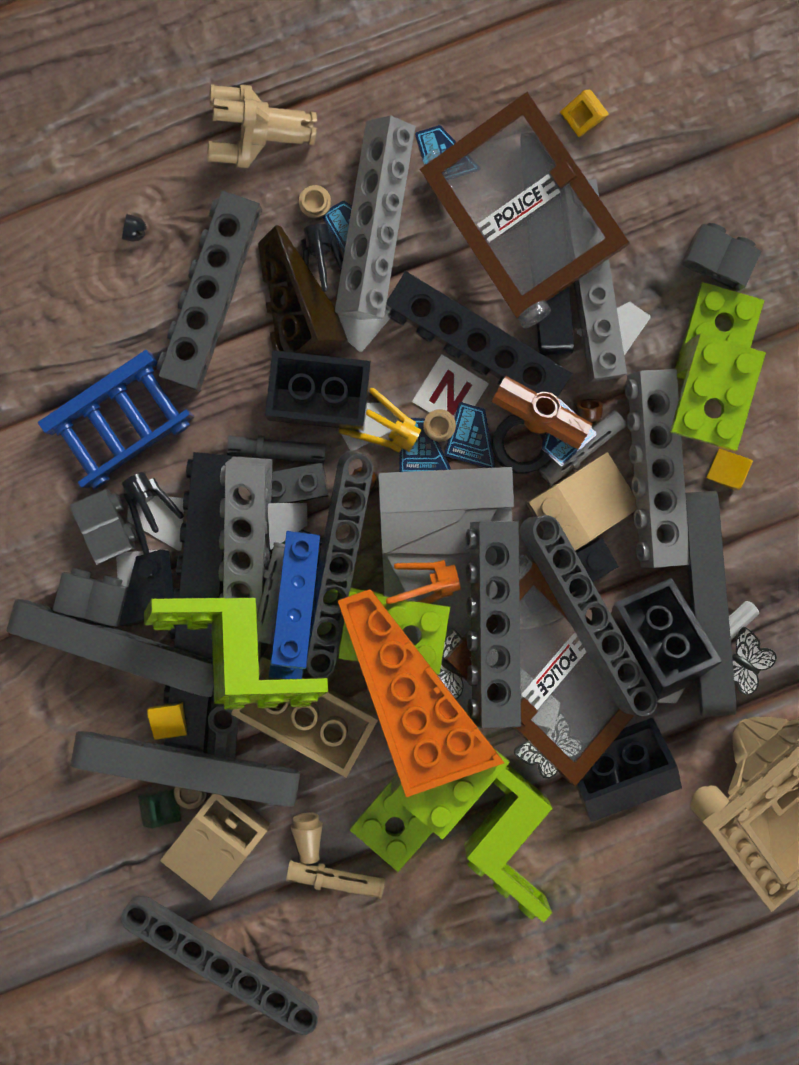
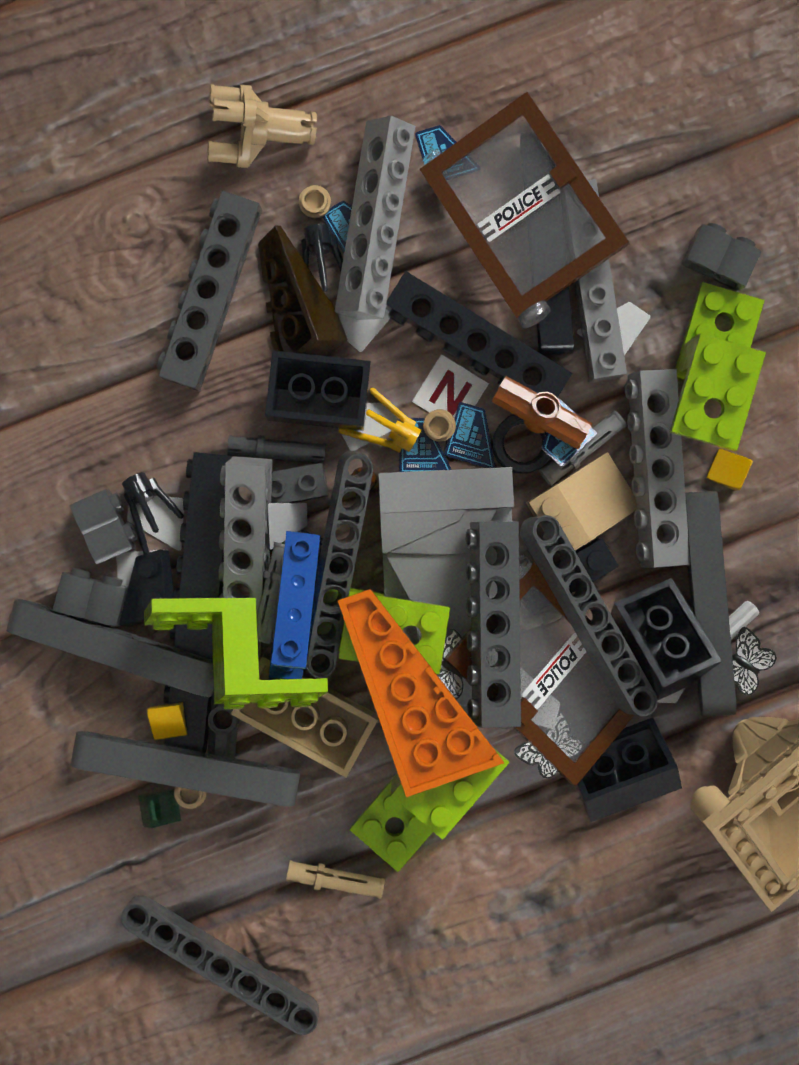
blue fence [38,350,194,490] -> none
black hinge [122,214,147,242] -> none
tan slope [160,793,271,900] -> none
tan cone [290,813,323,864] -> none
orange plant [386,560,461,604] -> none
lime bracket [464,764,553,923] -> none
yellow slope [560,89,609,137] -> none
reddish brown hinge [577,399,603,425] -> none

